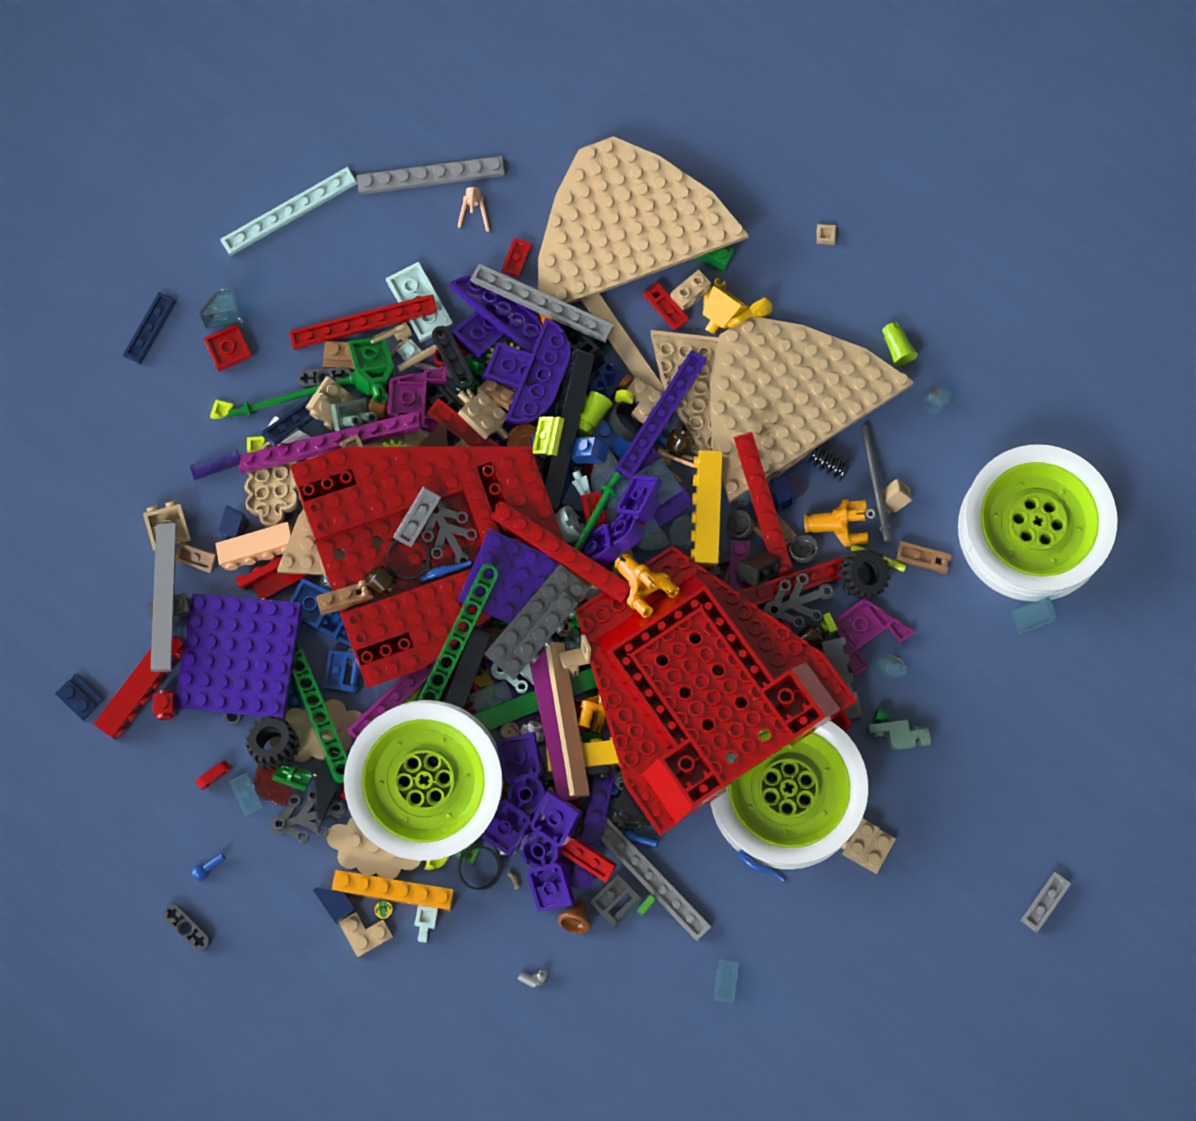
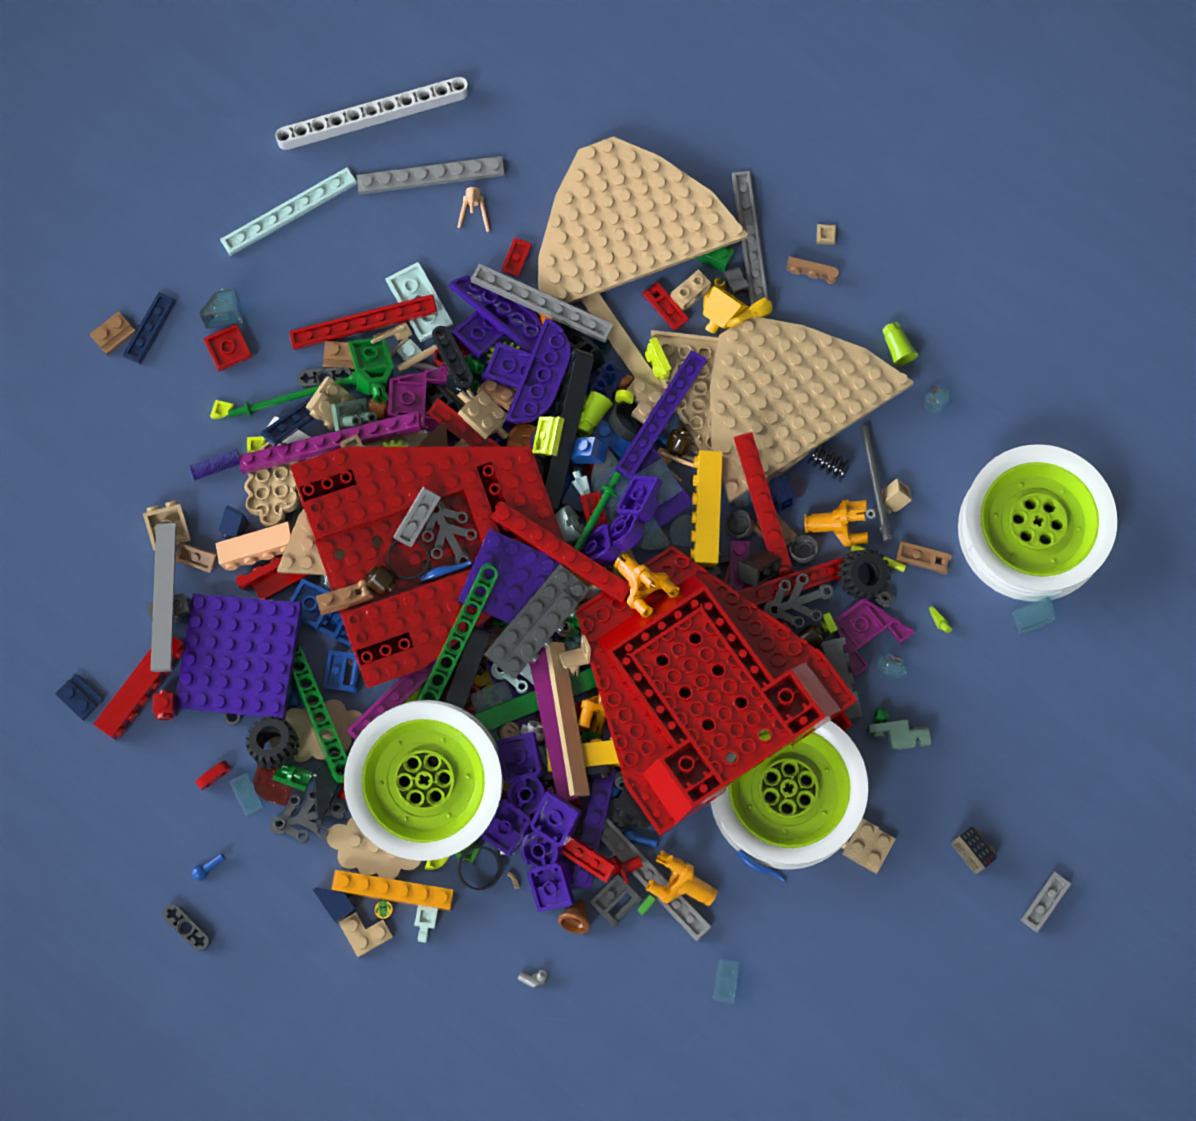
none -> medium nougat plate [89,311,136,356]
none -> white beam [275,77,468,150]
none -> red bracket [609,855,643,884]
none -> neon yellow plate [645,337,672,383]
none -> light orange wheel [646,850,718,906]
none -> dark grey leg [723,266,749,297]
none -> light grey tile [731,171,769,306]
none -> medium nougat plate [786,256,839,284]
none -> dark grey plate [876,589,895,608]
none -> lime bar [929,606,952,633]
none -> slope [951,827,997,875]

